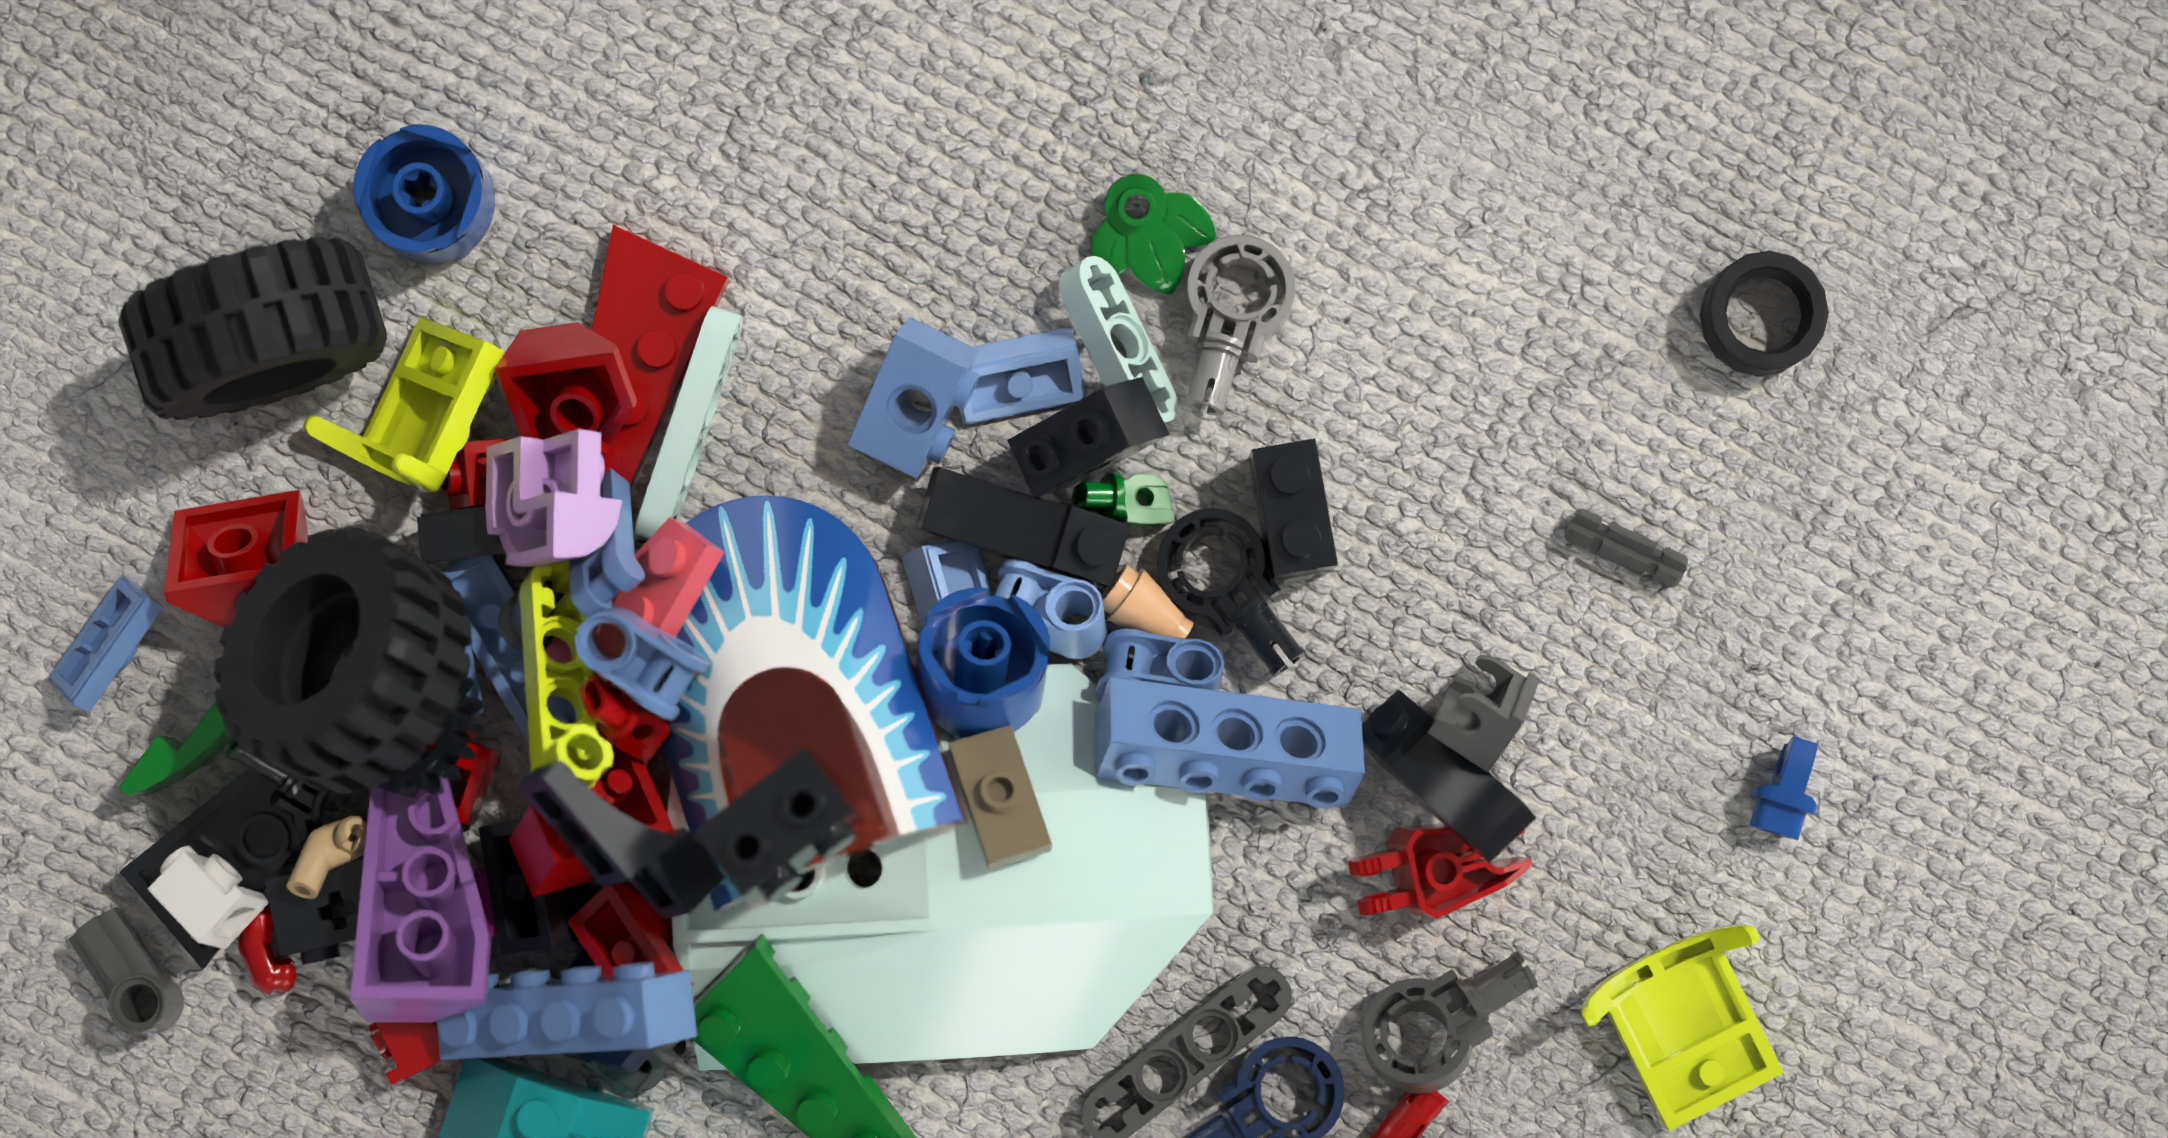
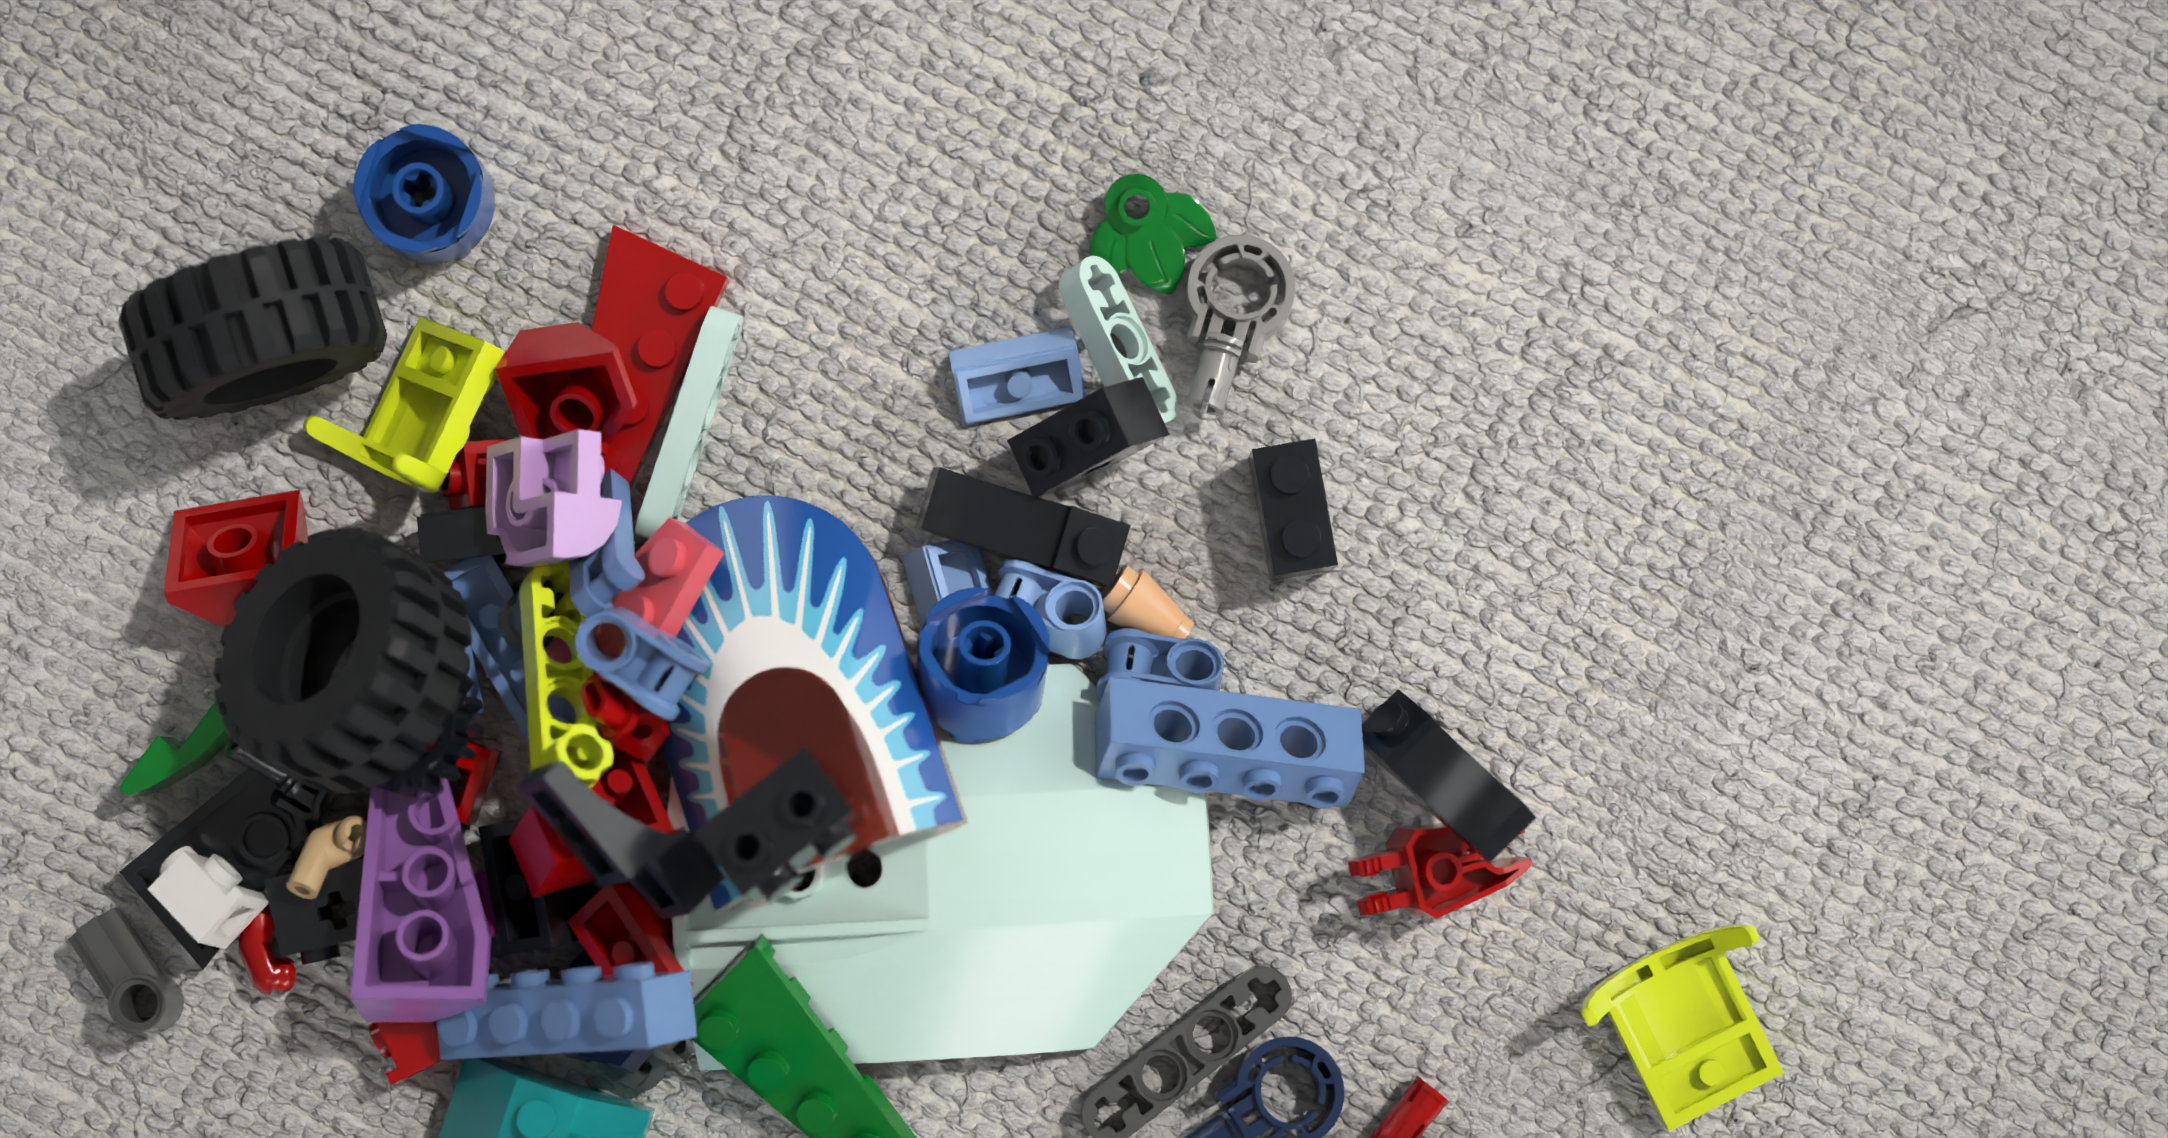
medium blue plate [48,575,164,713] -> none
medium blue brick [848,317,980,479] -> none
dark tan plate [948,724,1052,870] -> none
green piece [1072,473,1175,528] -> none
black pin [1157,508,1306,677] -> none
dark grey pin [1362,951,1538,1094] -> none
dark grey hinge [1428,655,1540,772] -> none
dark grey axle [1564,509,1688,588] -> none
black tyre [1700,251,1829,376] -> none
blue piece [1749,736,1818,841] -> none

